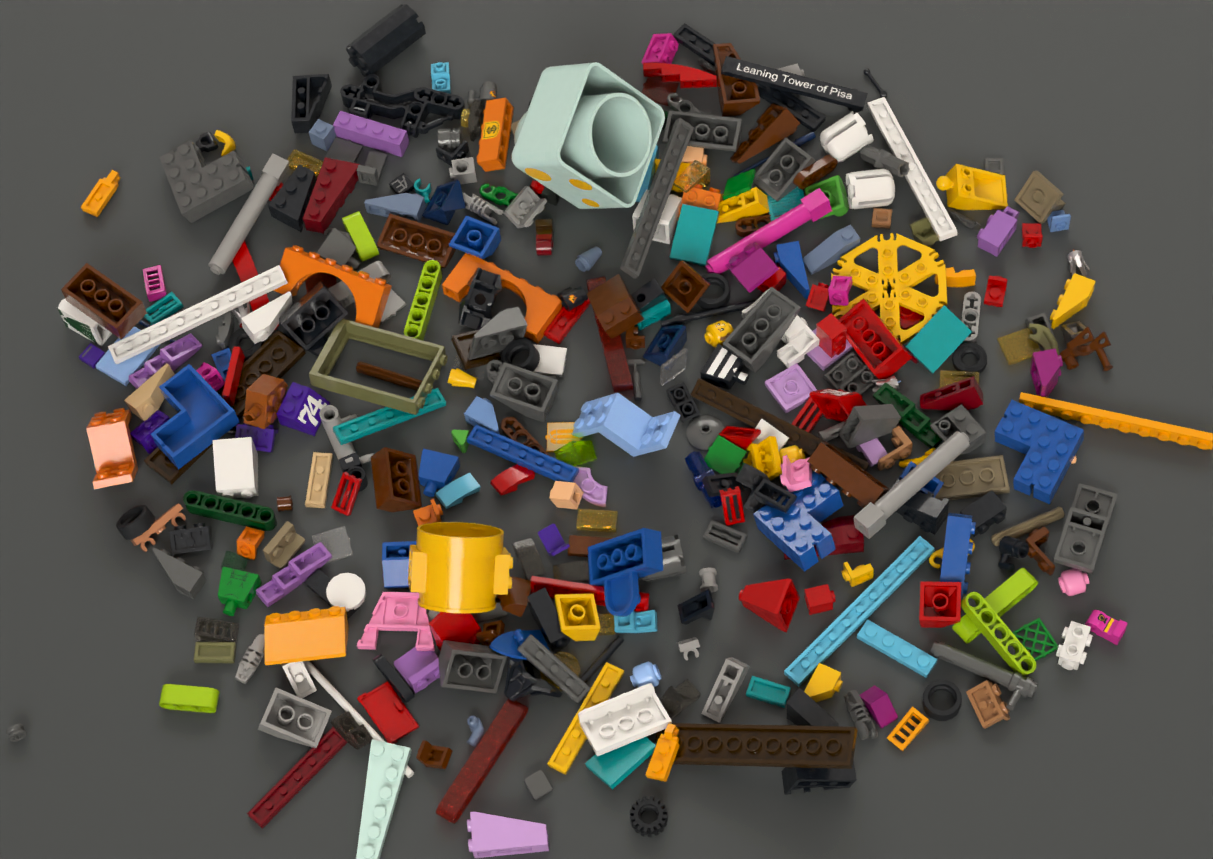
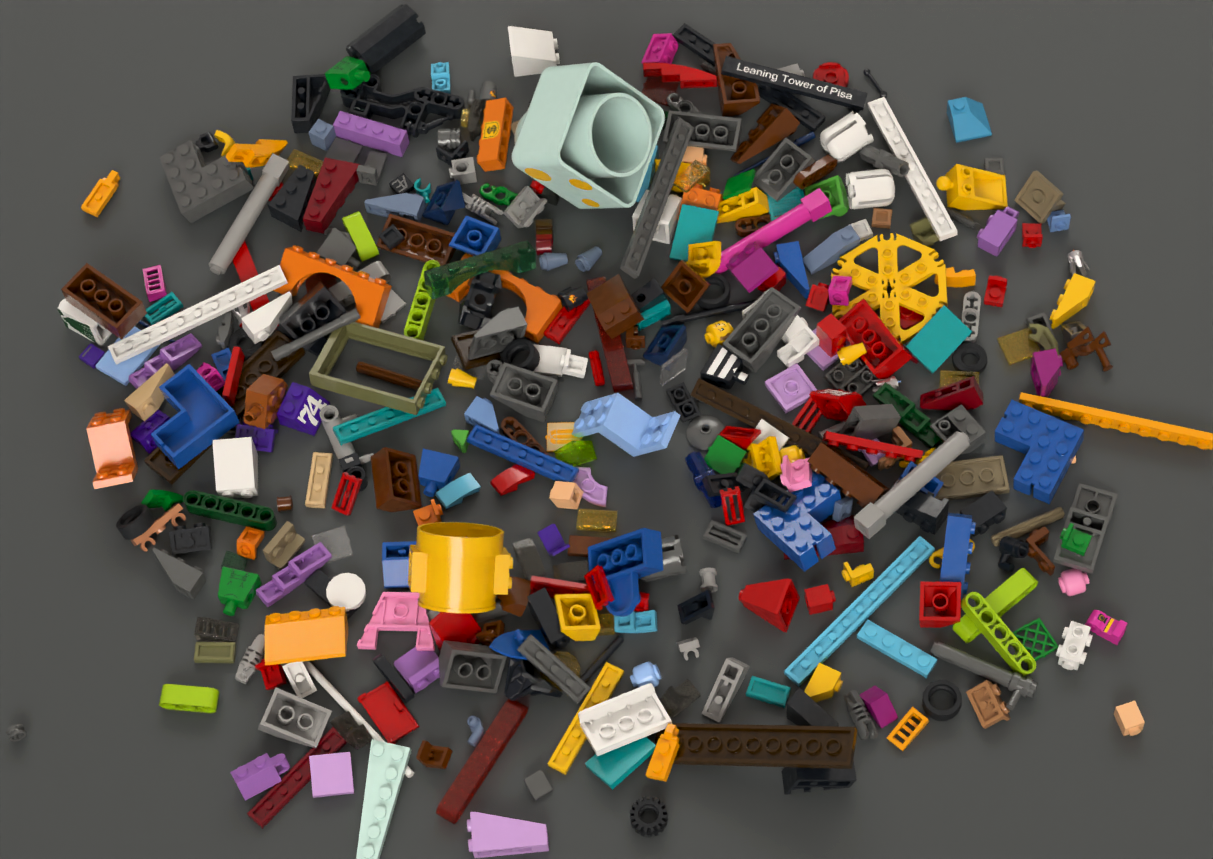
none -> green slope [141,490,184,512]
none -> light orange slope [225,139,288,168]
none -> medium lavender brick [230,753,290,801]
none -> red bracket [255,658,287,690]
none -> dark grey piece [271,308,361,361]
none -> lavender tile [309,752,354,798]
none -> green torso [325,56,370,89]
none -> black tile [378,224,405,251]
none -> clear green arch [424,240,536,300]
none -> white slope [508,26,560,77]
none -> sand blue cone [539,253,568,271]
none -> white bracket [559,349,588,378]
none -> red tile [584,565,614,610]
none -> red axle [589,350,605,386]
none -> yellow slope [686,241,721,278]
none -> red tile [813,62,849,87]
none -> red plate [823,431,923,463]
none -> sand blue tile [833,496,853,522]
none -> yellow cone [837,342,867,366]
none -> white tile [849,219,873,241]
none -> dark azure slope [947,97,992,143]
none -> green bracket [1060,523,1092,556]
none -> light nougat brick [1114,701,1145,736]

